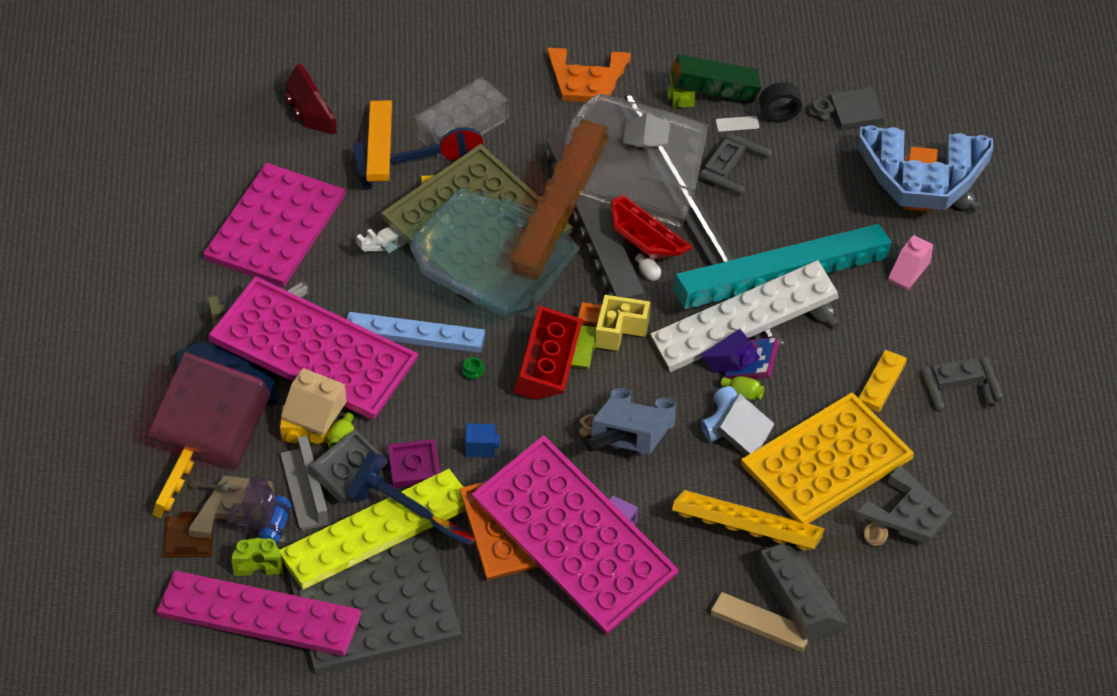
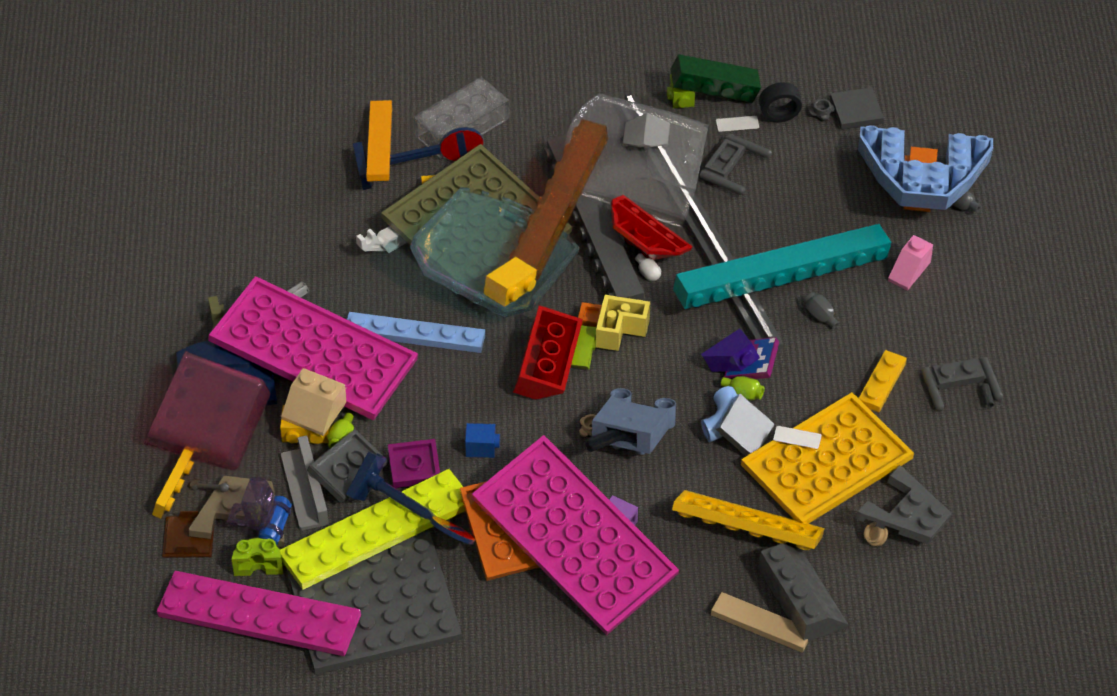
dark pink plate [203,163,346,287] -> none
dark red wedge [284,62,337,134] -> none
green plate [461,357,485,379] -> none
orange wing [548,48,631,103] -> none
white plate [651,260,839,372] -> none
none -> yellow brick [483,257,537,307]
none -> white sticker [773,426,822,449]

